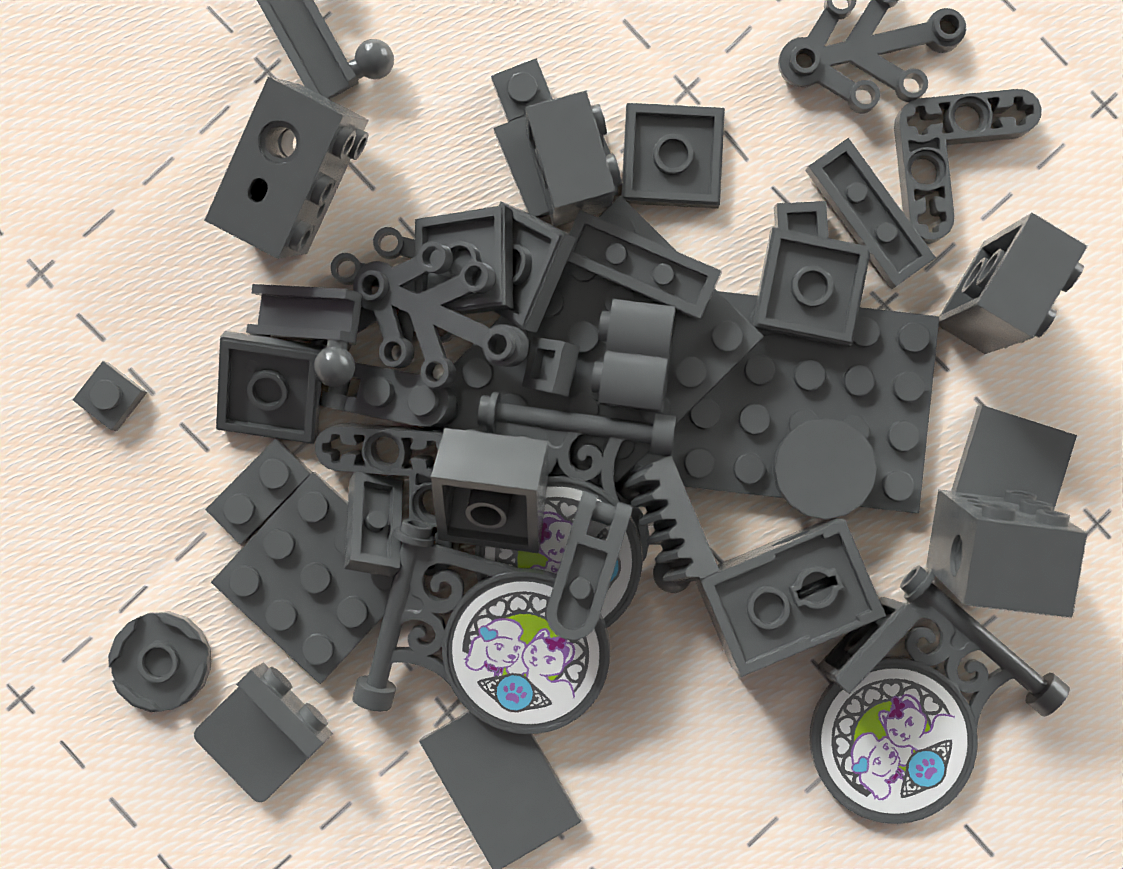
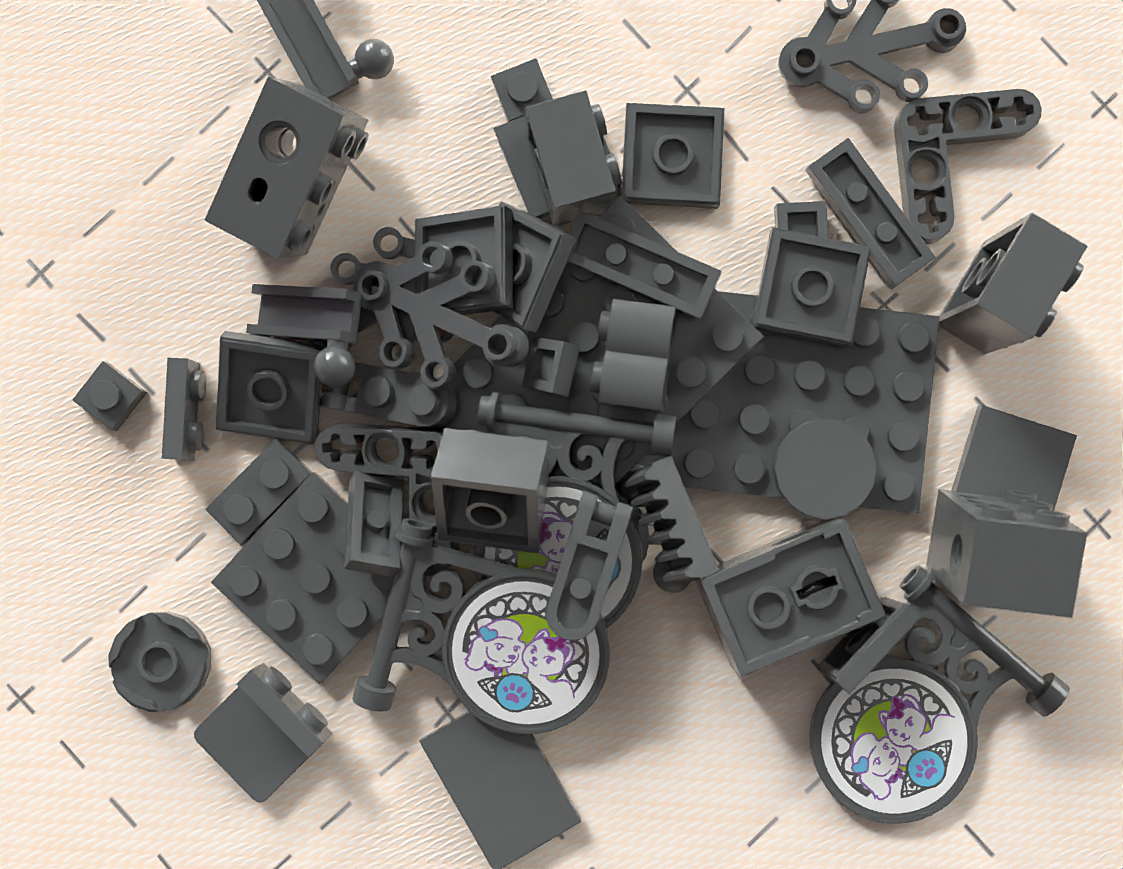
none -> dark grey plate [161,357,206,461]

